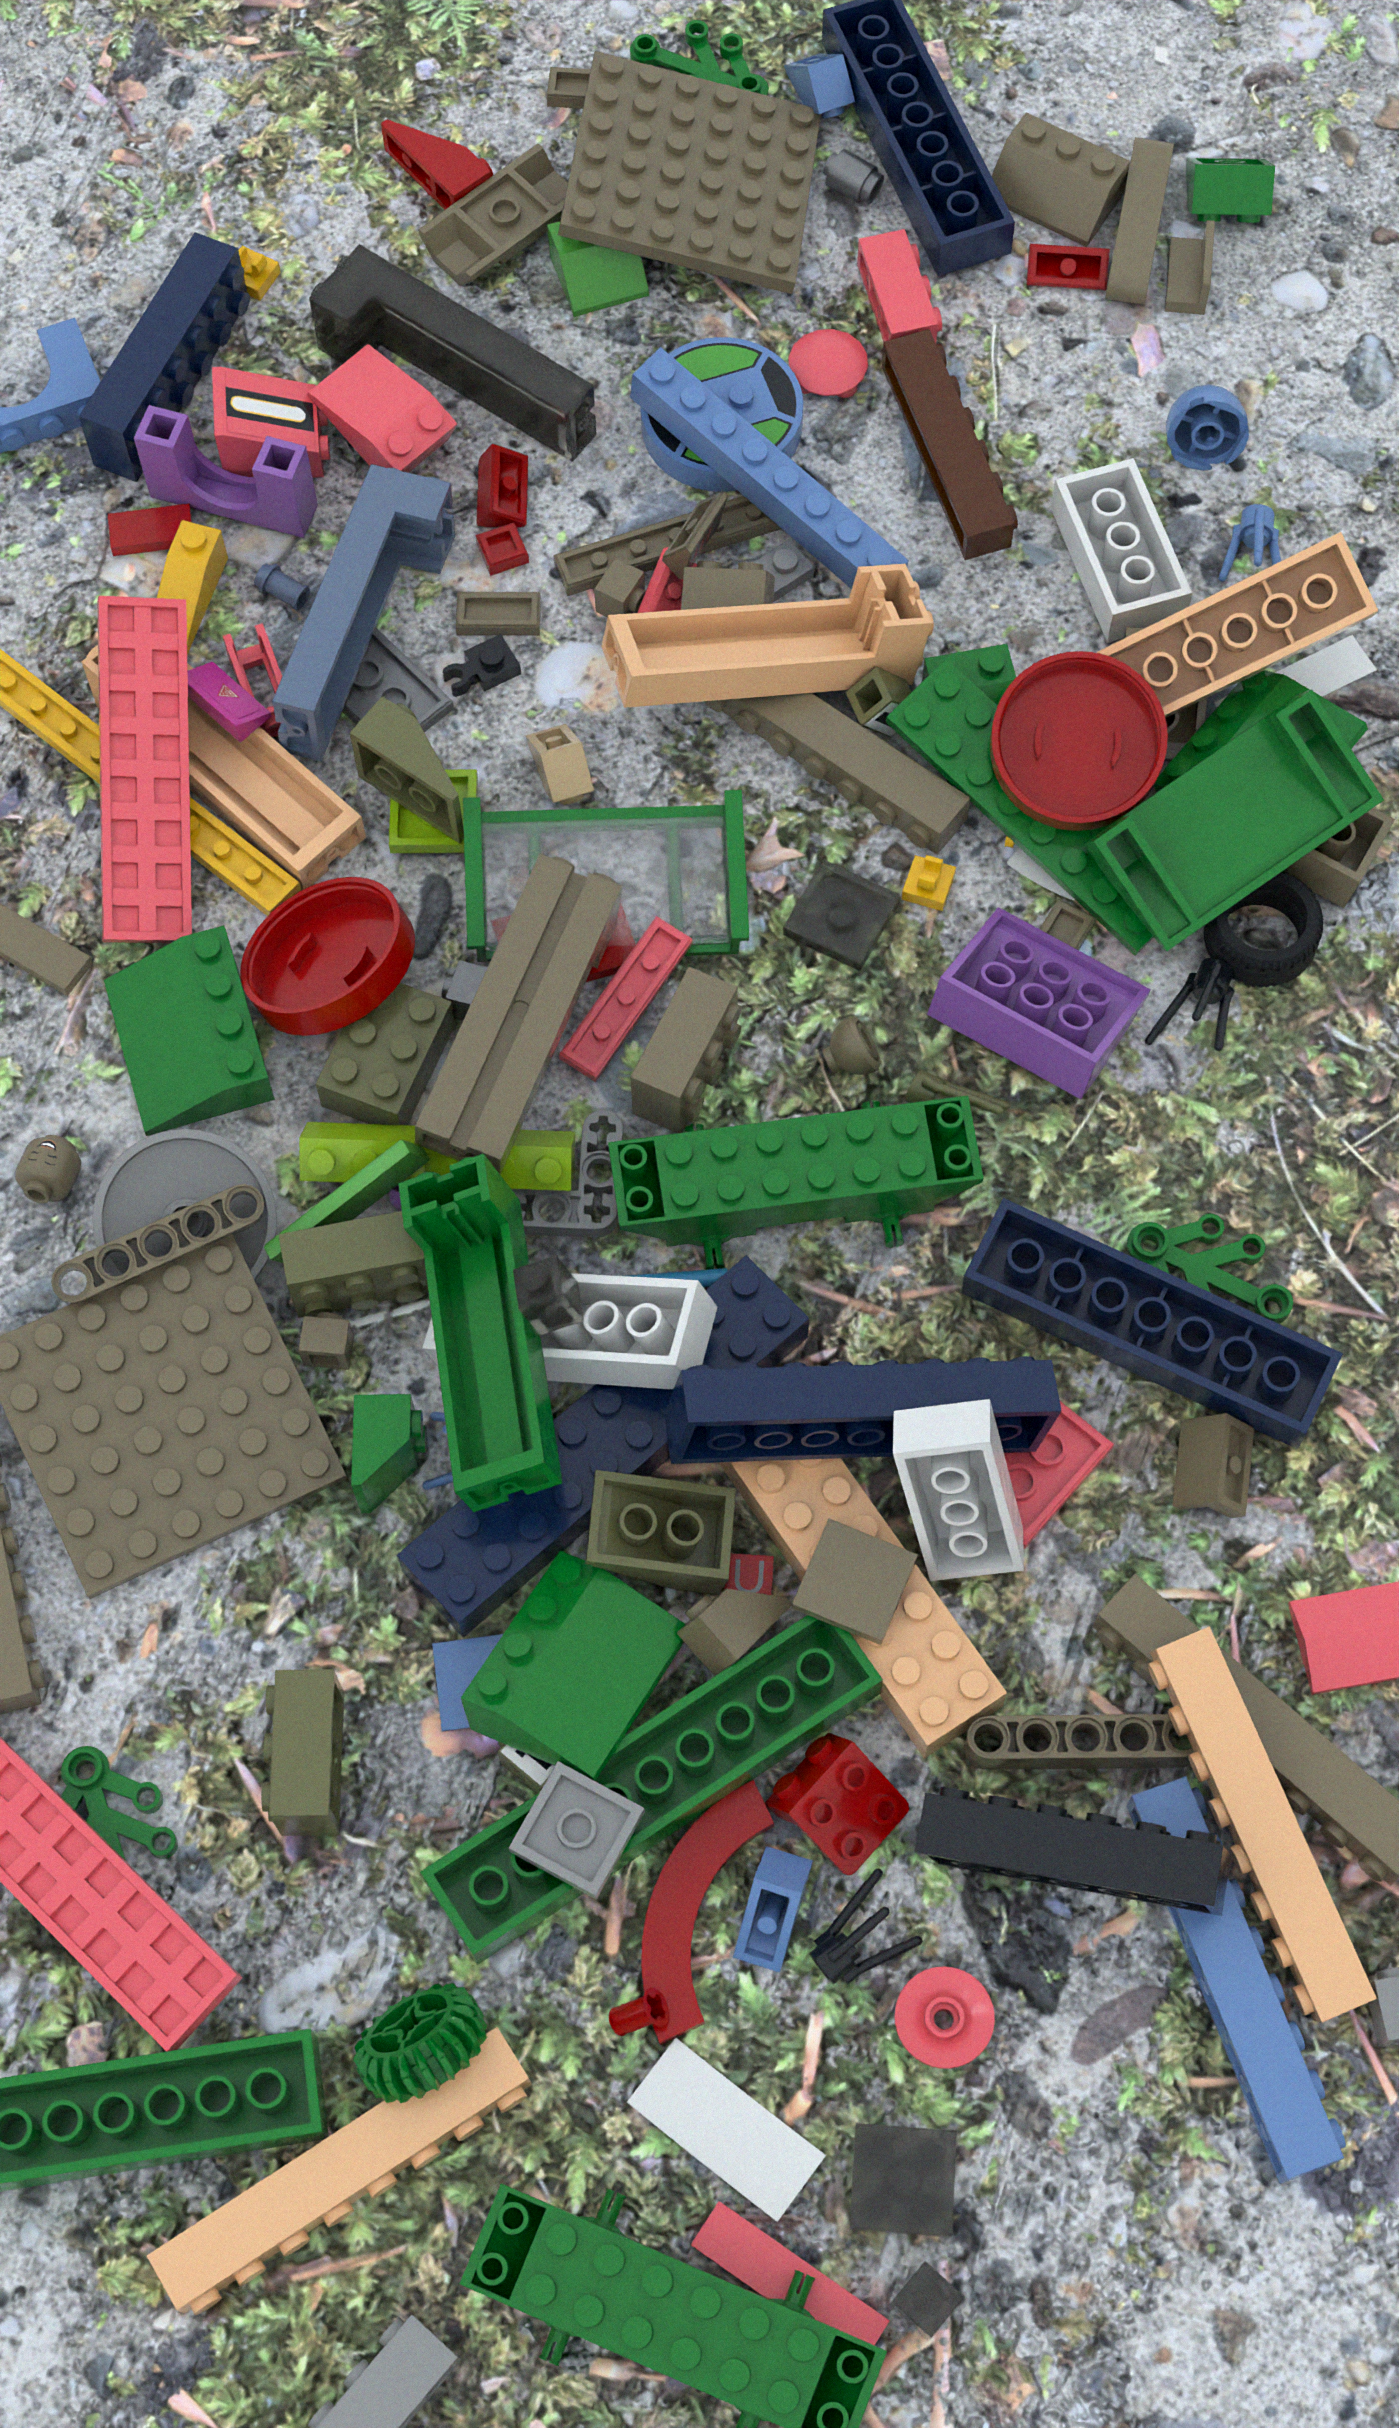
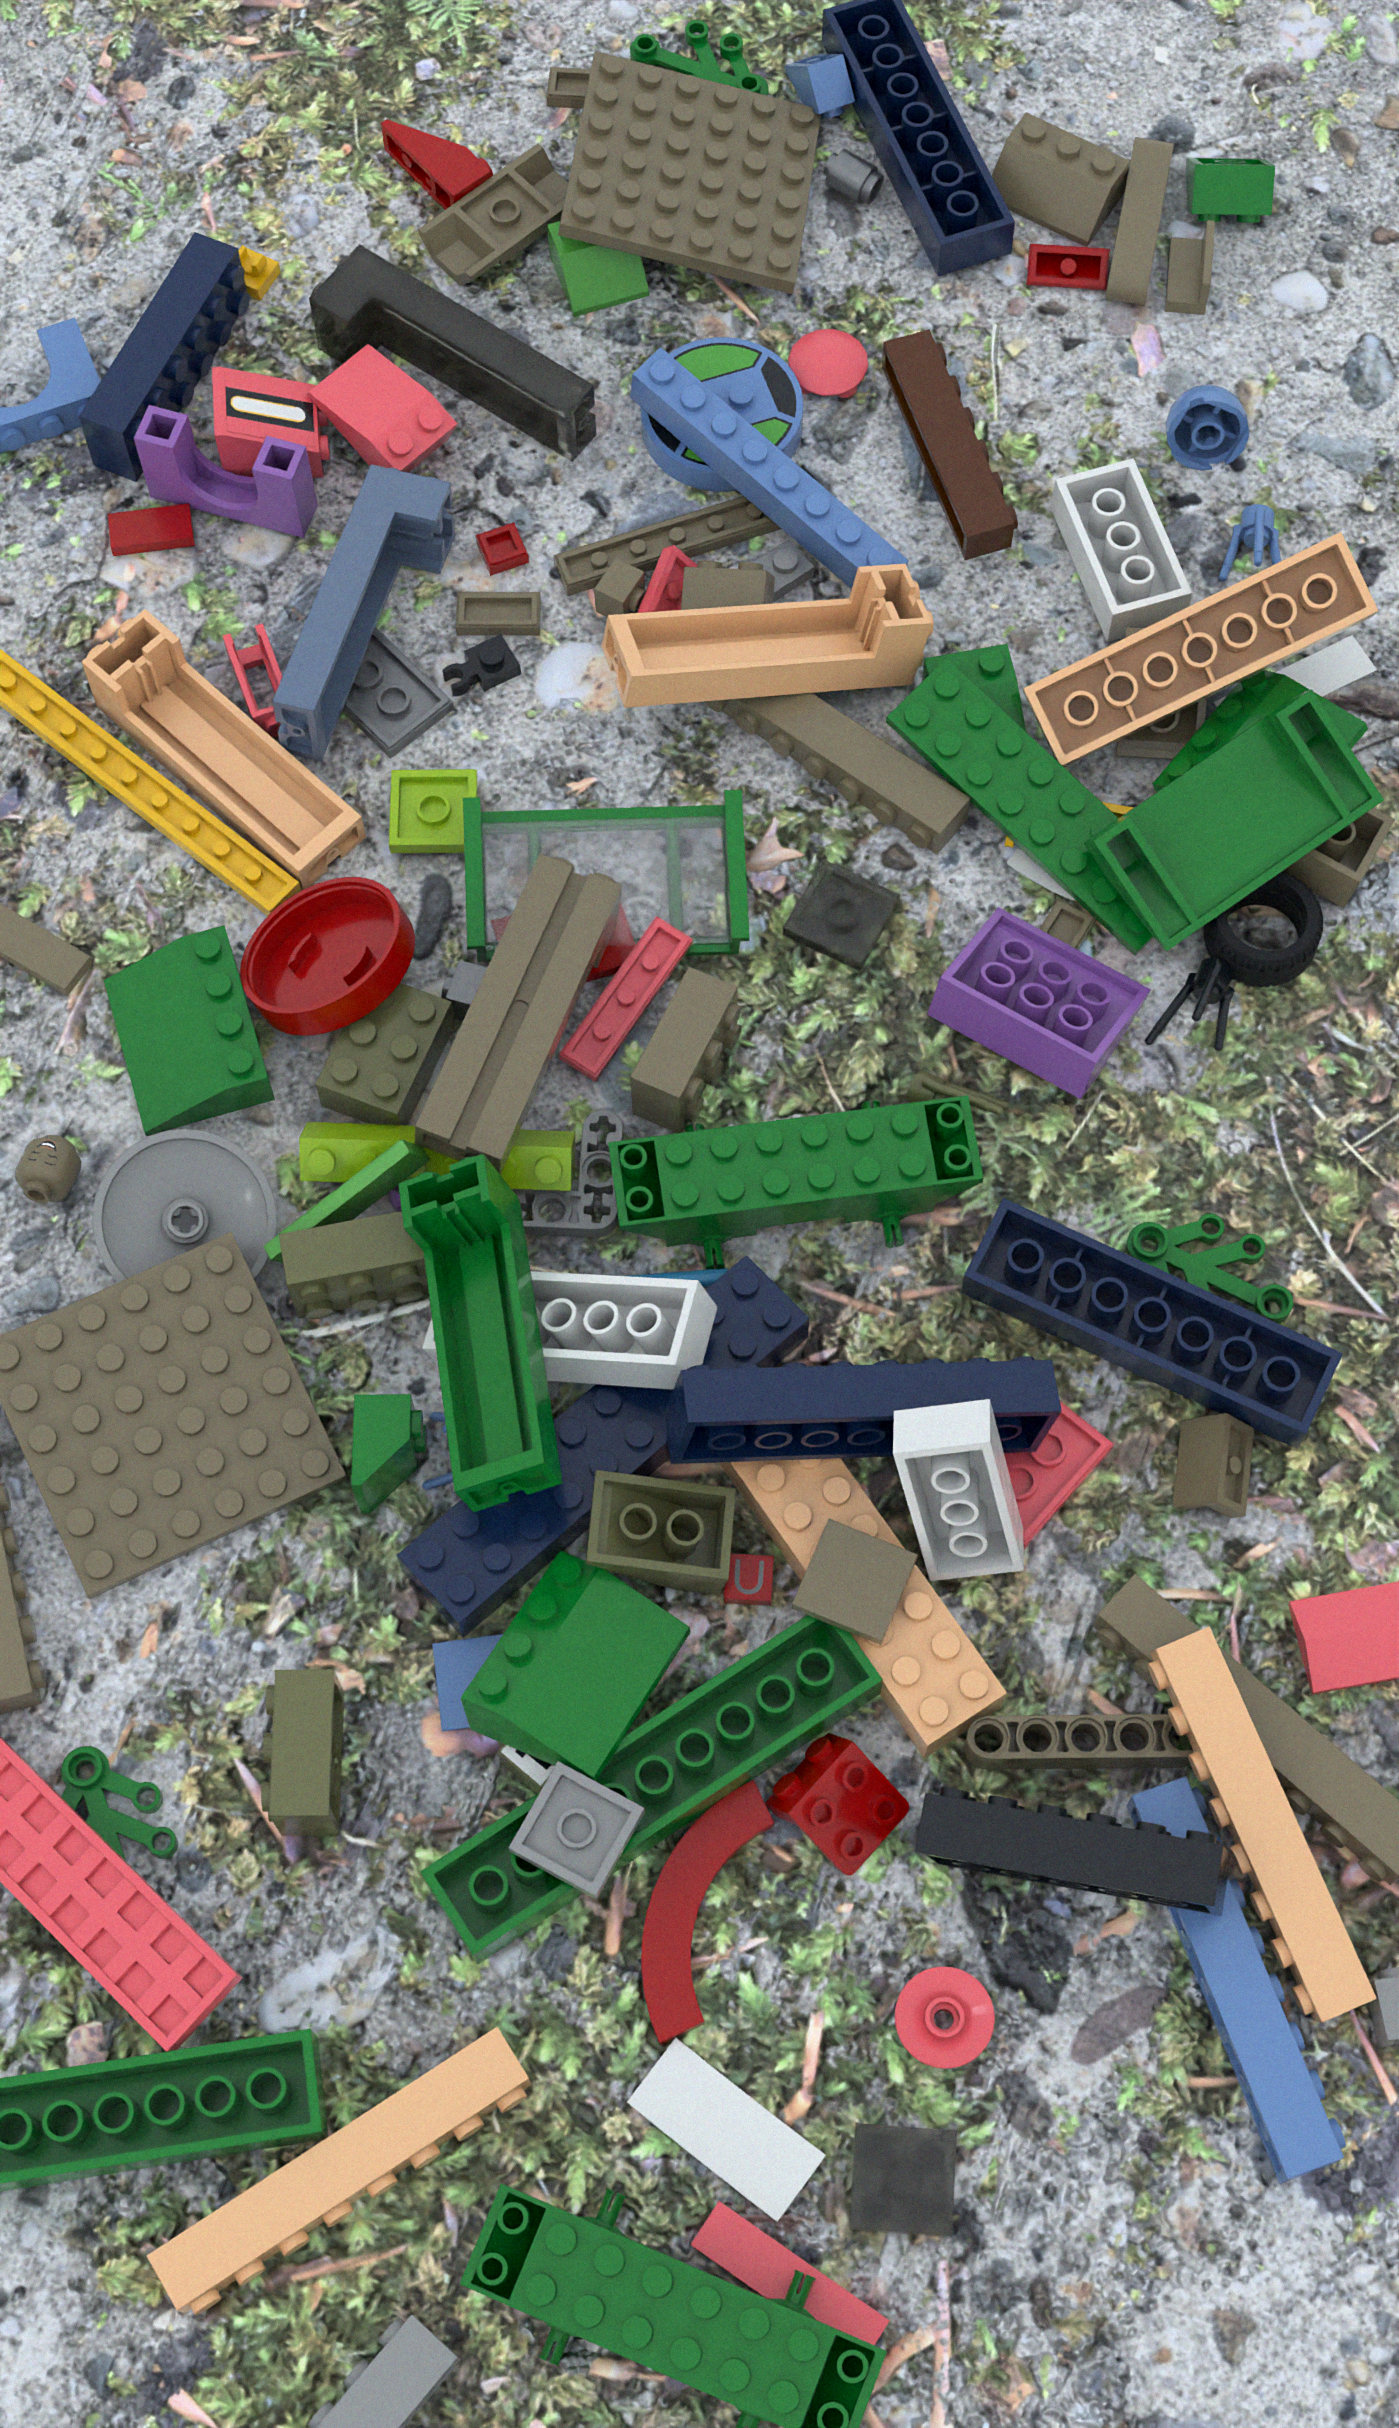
dark tan beam [51,1184,264,1304] -> none
coral plate [97,596,192,943] -> none
yellow slope [157,520,228,655] -> none
dark pink slope [188,661,271,743] -> none
sand blue pin [254,563,310,611] -> none
dark tan plate [298,1312,354,1370] -> none
olive slope [350,696,464,844] -> none
green gear [353,1983,487,2103] -> none
red slope [476,443,528,527] -> none
clear smoke brick [513,1255,584,1335] -> none
tan slope [525,724,594,805] -> none
red piece [609,1987,669,2036] -> none
dark tan slope [662,492,728,580] -> none
dark tan slope [677,1589,792,1676] -> none
medium blue slope [733,1846,813,1973] -> none
black plant [809,1868,923,1985] -> none
dark tan brick [823,1015,881,1075] -> none
olive brick [845,667,911,738] -> none
coral brick [857,229,942,343] -> none
clear smoke brick [889,2261,965,2341] -> none
yellow tile [901,855,956,911] -> none
red brick [990,651,1168,831] -> none

